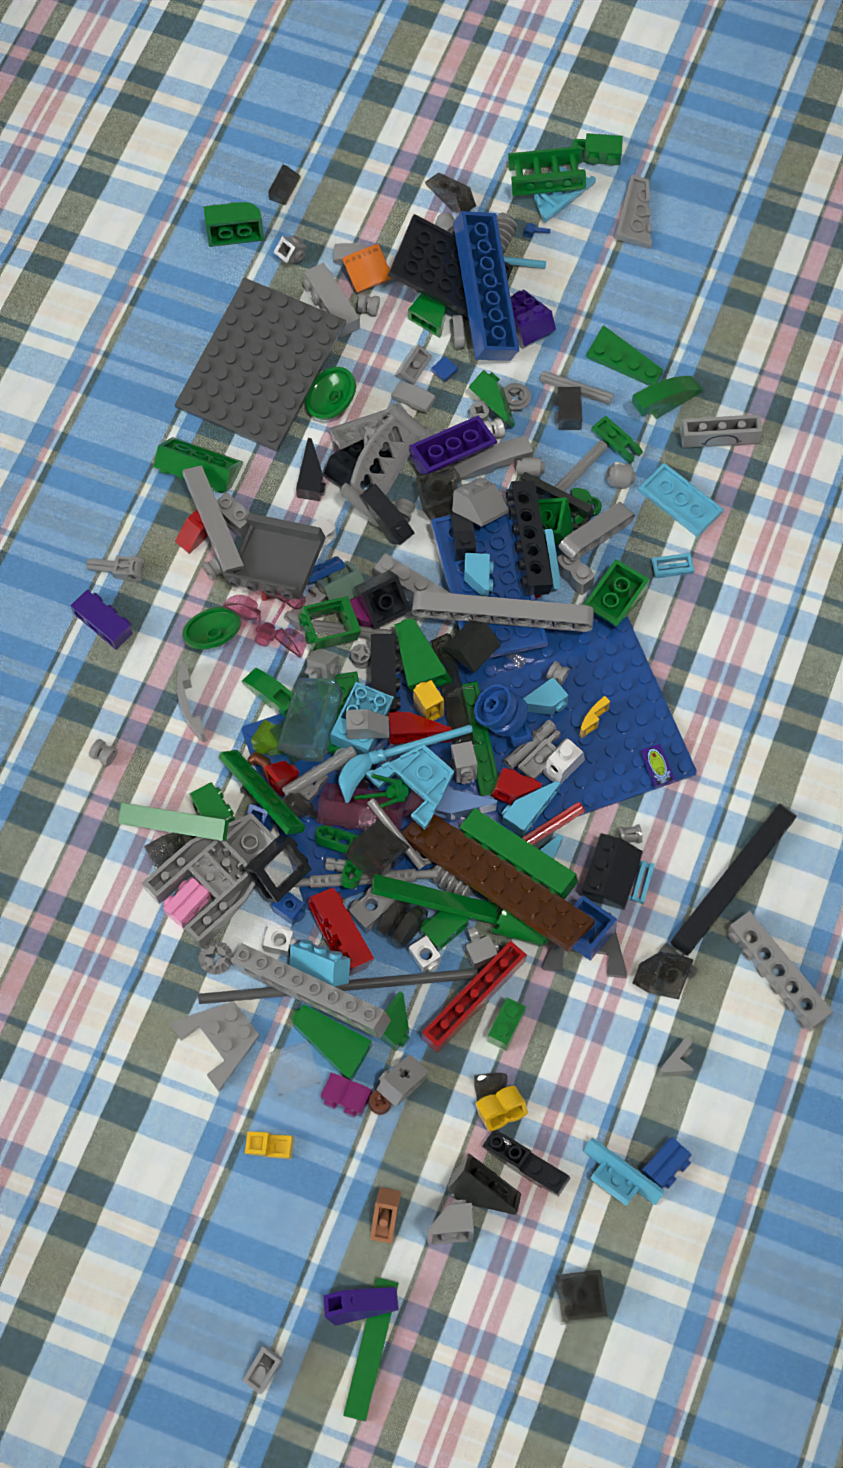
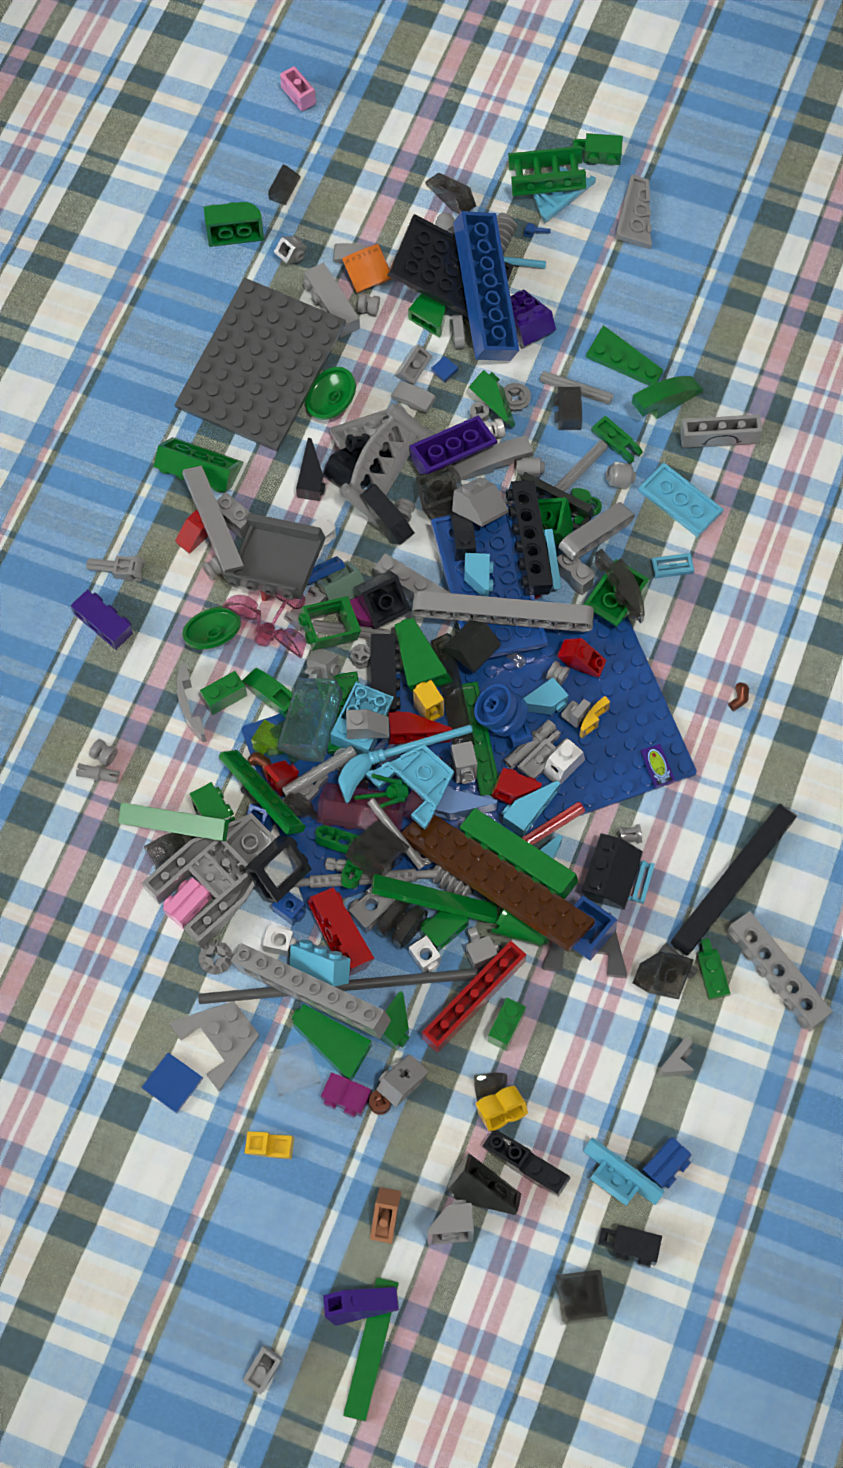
none -> light grey pin [76,763,120,784]
none -> blue tile [141,1052,203,1114]
none -> green brick [200,671,247,715]
none -> bright pink brick [280,66,316,111]
none -> black bush [345,433,370,452]
none -> red slope [557,638,607,677]
none -> light grey bracket [561,699,591,728]
none -> clear smoke slope [595,549,645,624]
none -> black brick [597,1225,662,1268]
none -> green hinge [698,938,731,1000]
none -> copper arm [728,682,749,712]

